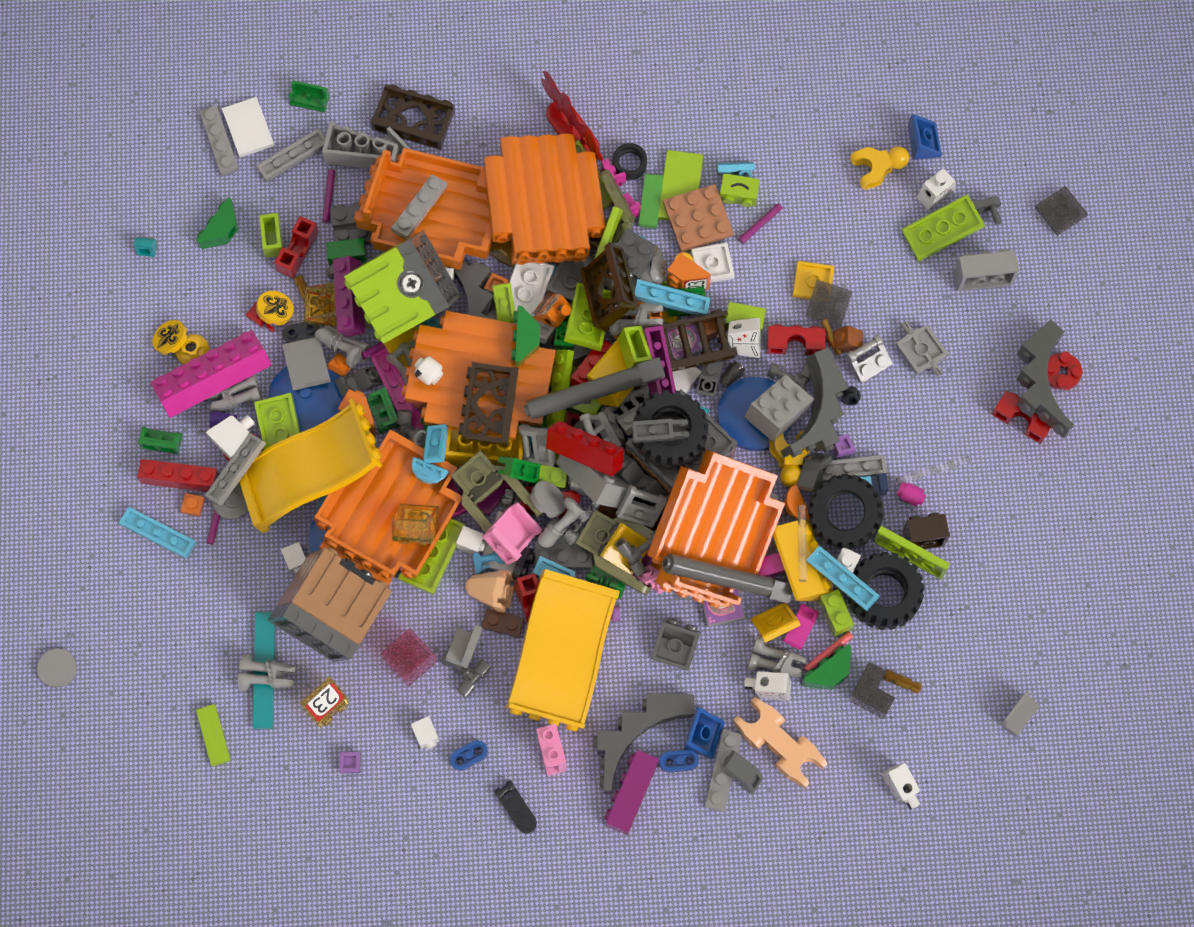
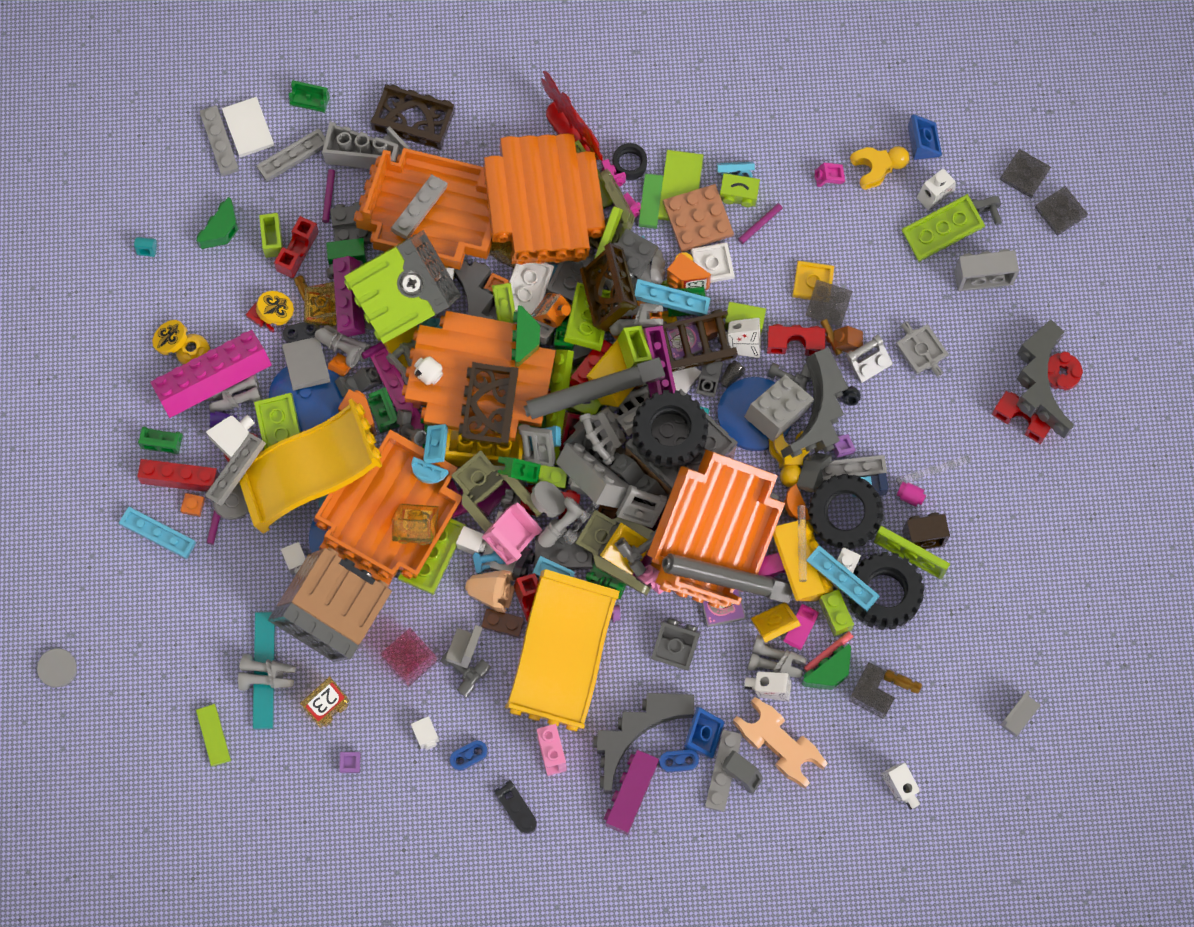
red brick [546,421,624,477] -> none
dark grey hinge [632,419,689,443] -> none
none -> dark pink bracket [814,163,845,187]
none -> clear smoke plate [1000,149,1051,198]

